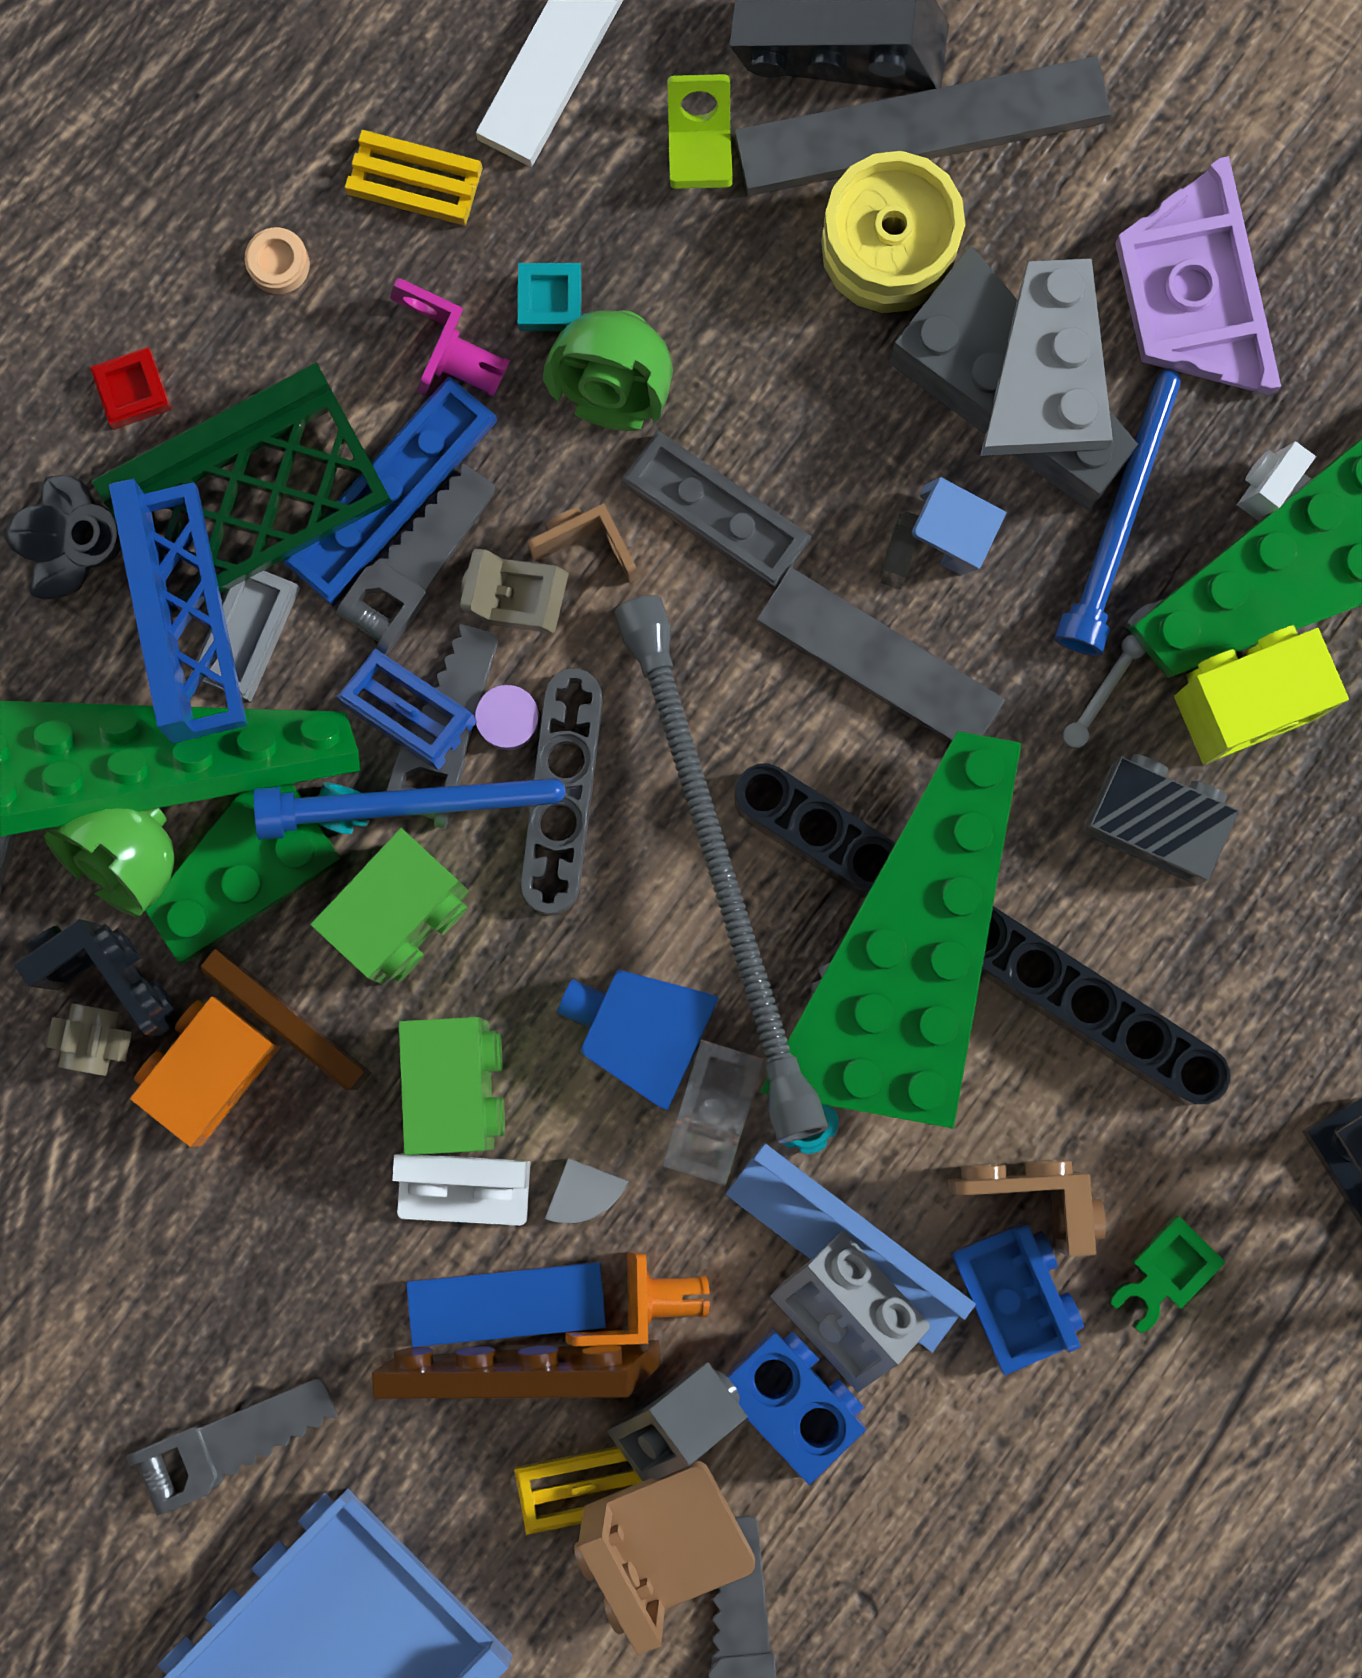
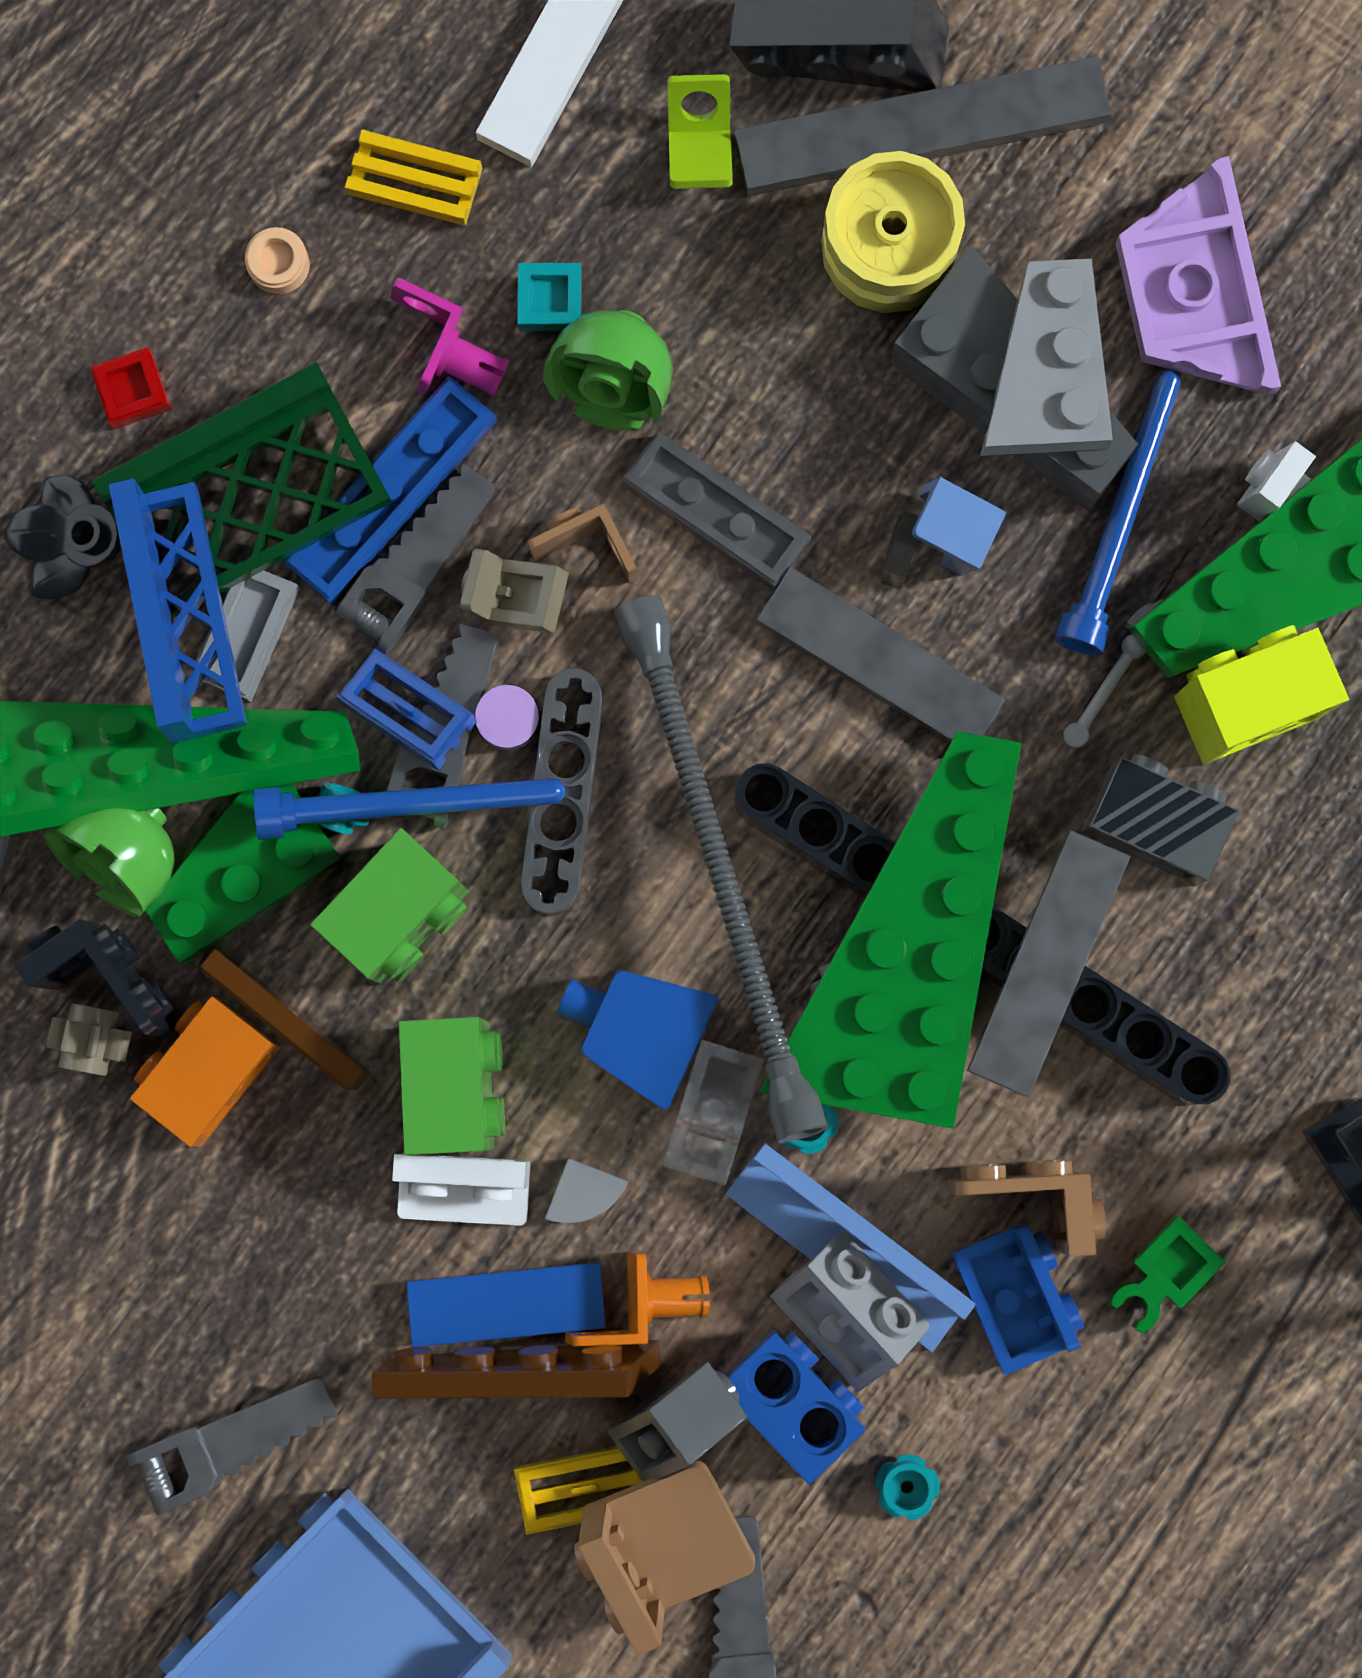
none -> teal plate [875,1454,940,1520]
none -> flat silver tile [966,830,1131,1097]

